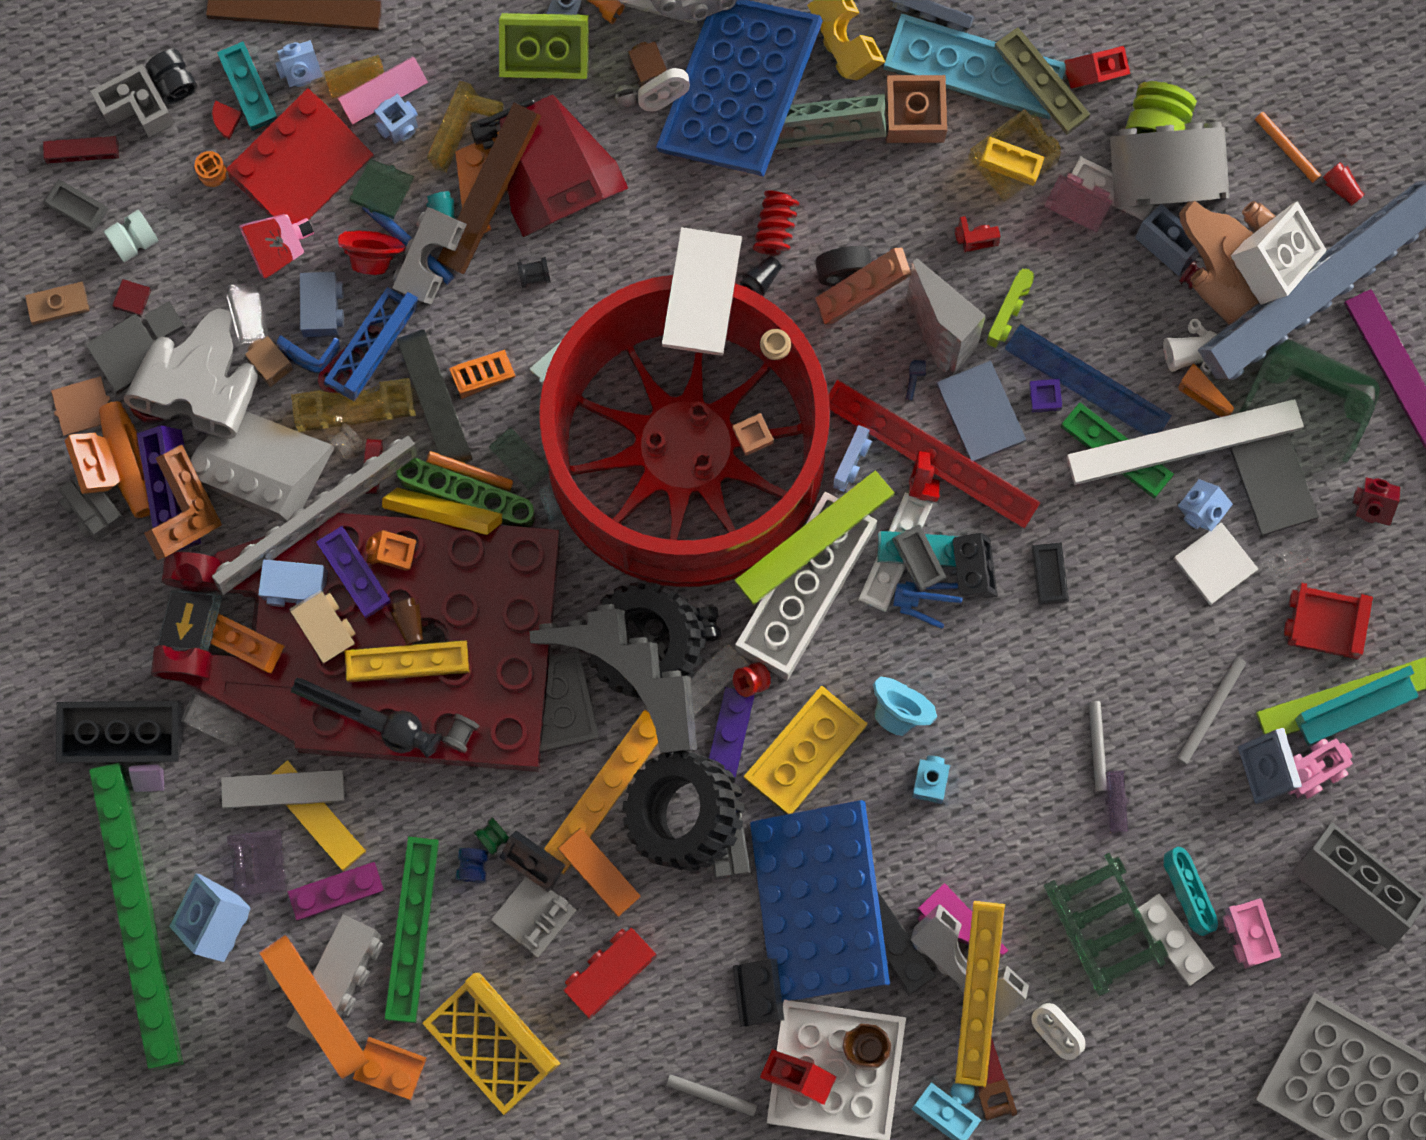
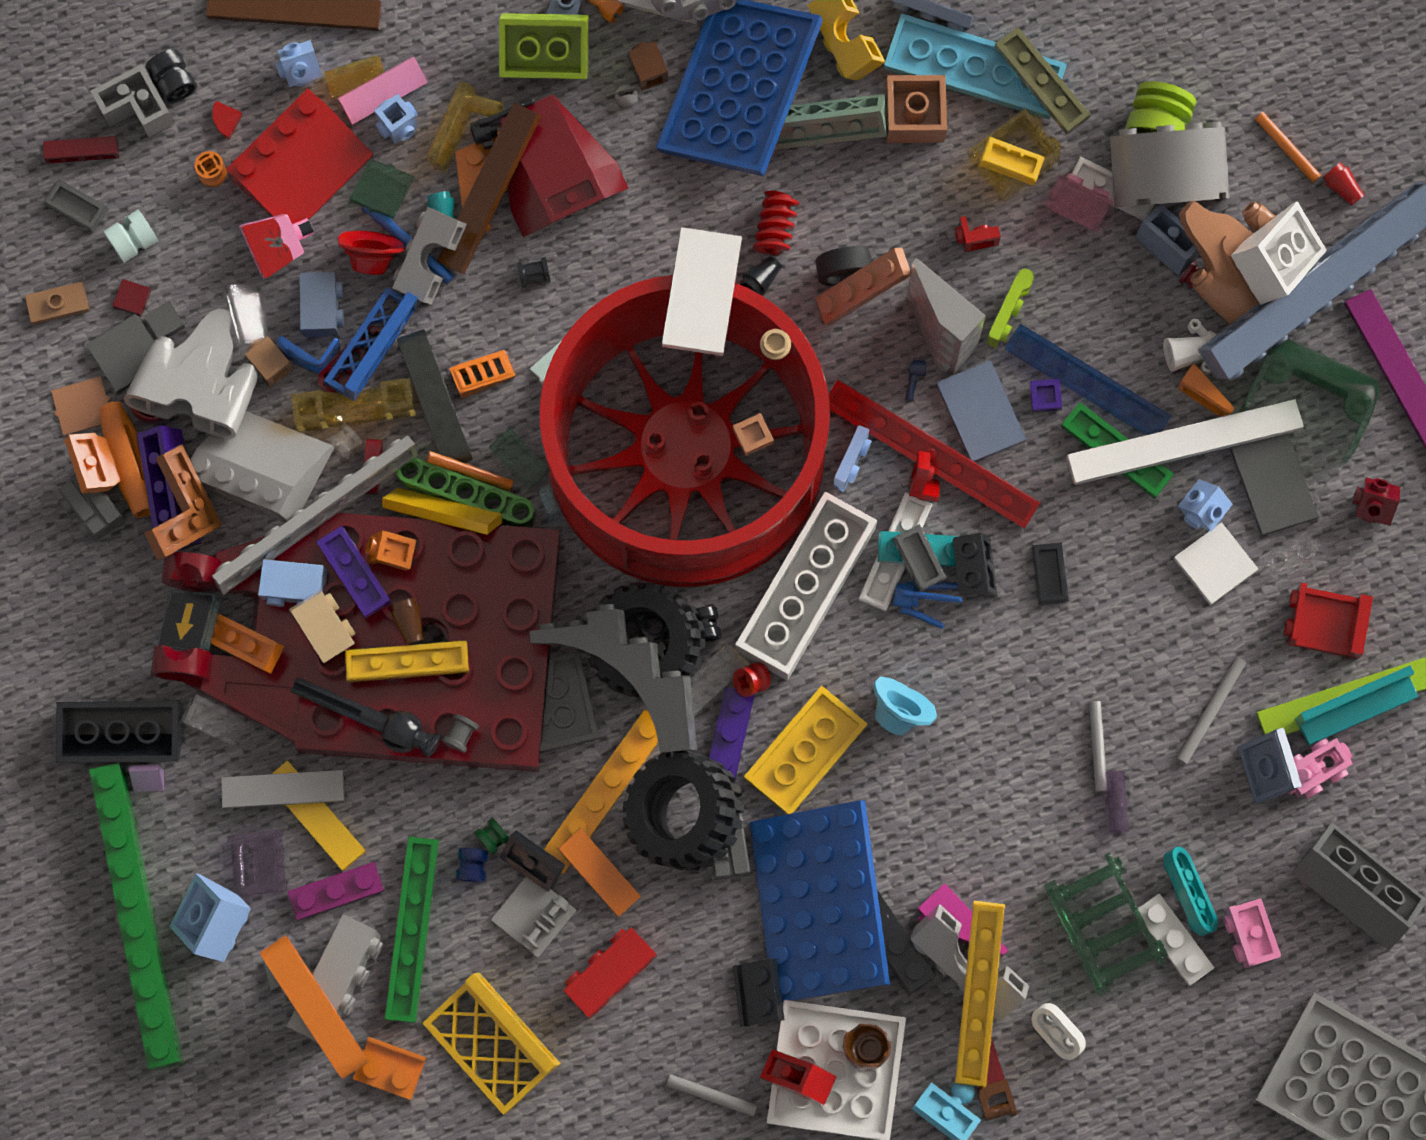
teal plate [217,41,278,131] -> none
white plate [638,68,690,111] -> none
lime tile [735,470,895,605] -> none
medium azure brick [912,755,950,804] -> none
red slope [1064,46,1130,89] -> none

